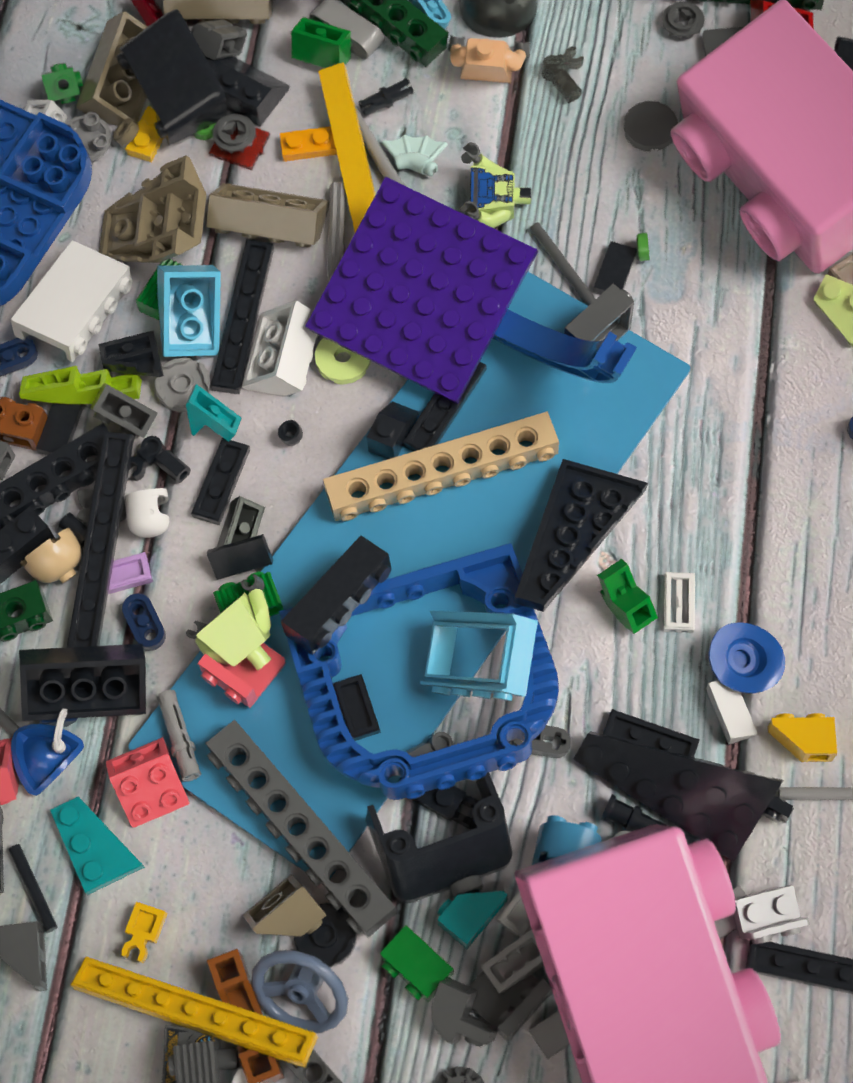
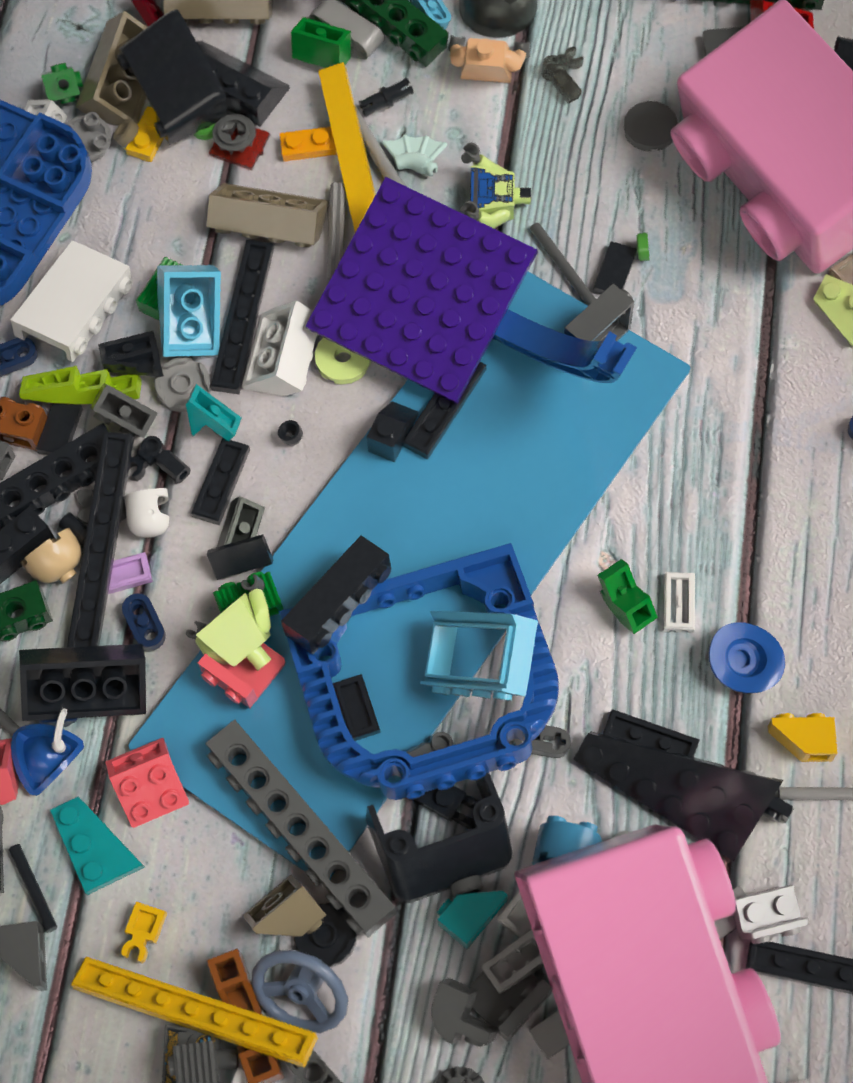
dark tan wedge [99,155,206,263] -> none
light grey pin [157,690,202,782] -> none
dark grey brick [191,19,247,60] -> none
tan brick [323,411,559,521] -> none
green brick [380,925,454,1003] -> none
black wing [514,459,648,612] -> none
black pin [601,794,697,844] -> none
dark grey gear [662,1,705,39] -> none
white slope [706,681,758,745] -> none

